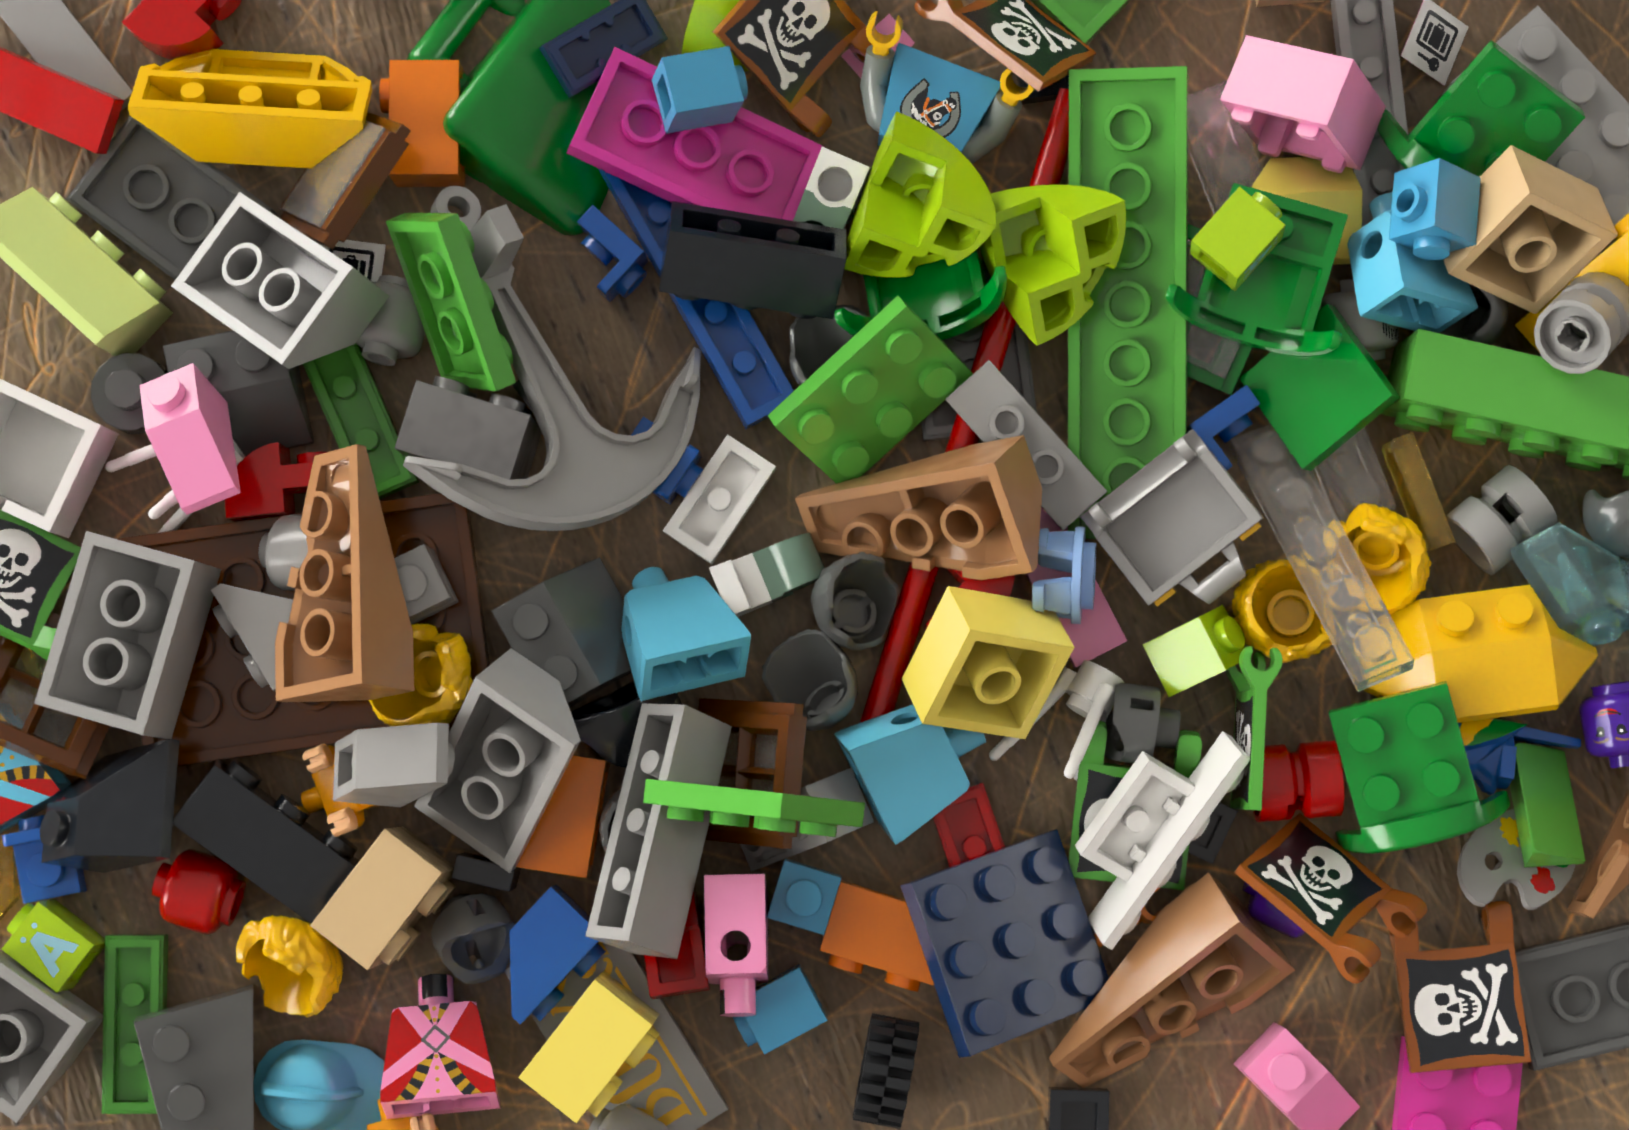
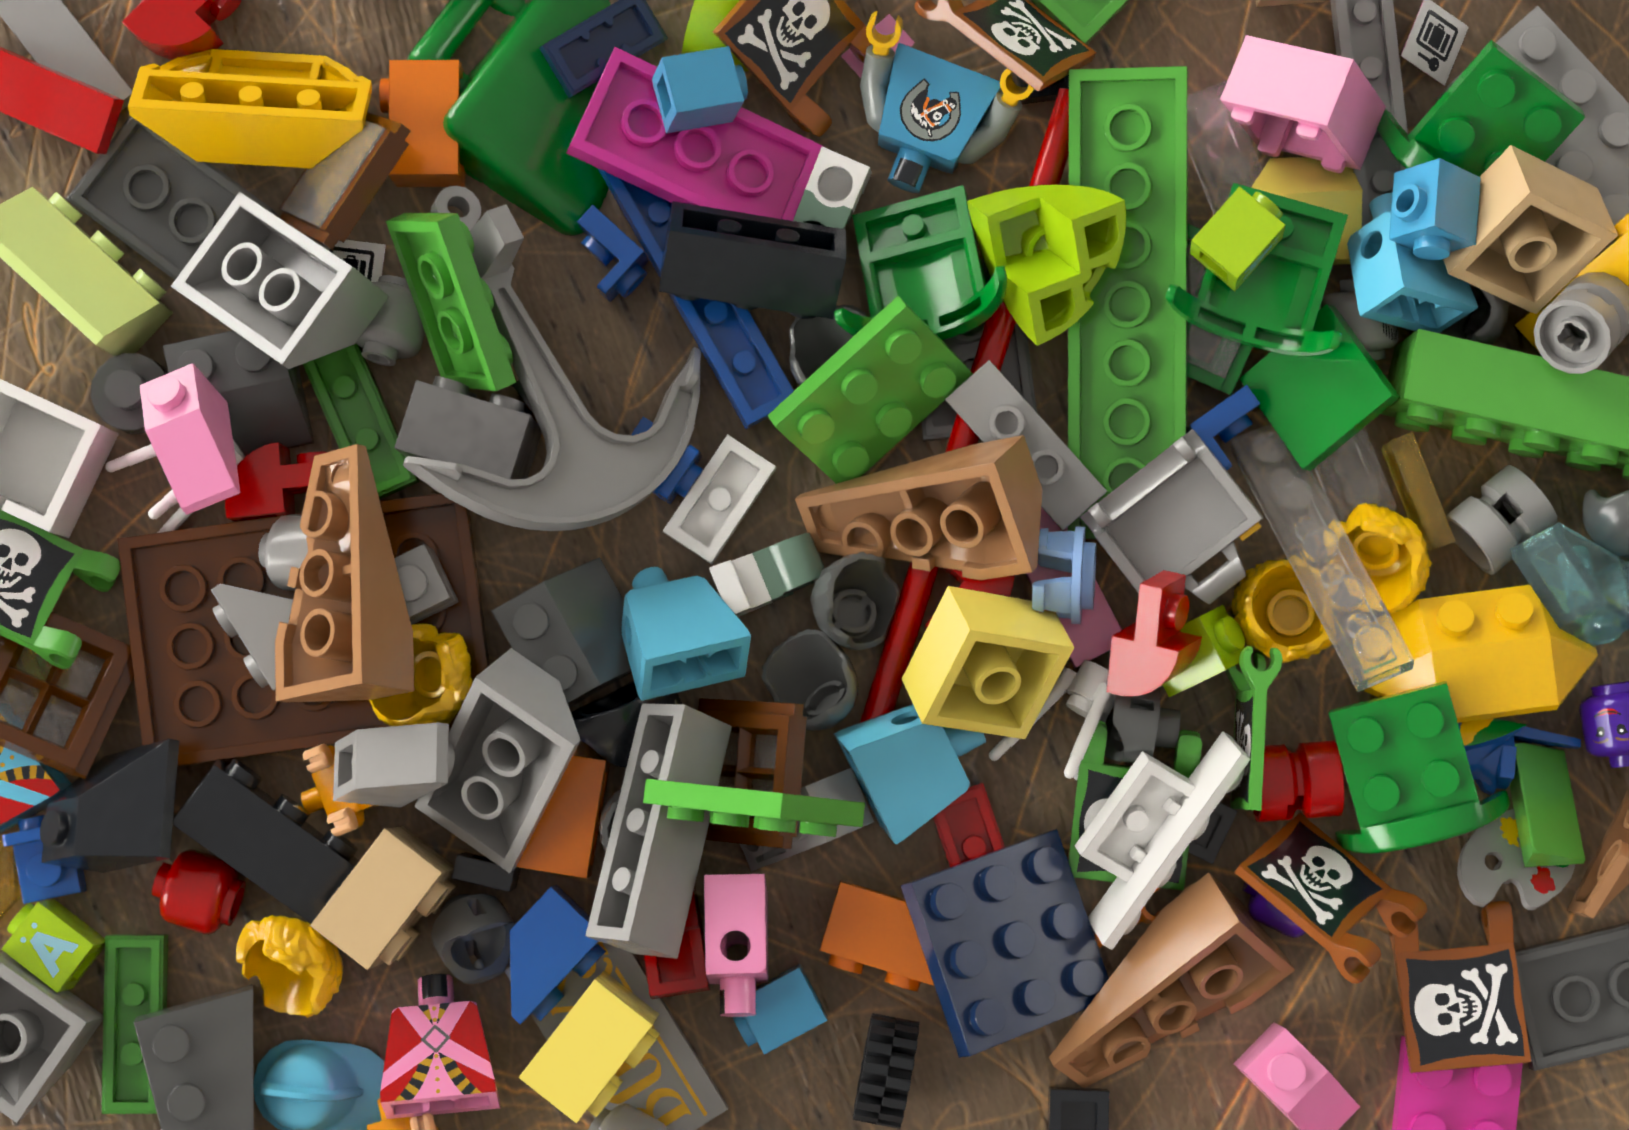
light grey slope [34,531,222,739] -> none
dark azure brick [767,858,841,935] -> none
lime brick [844,111,996,277] -> none
none -> brick [1106,570,1202,697]

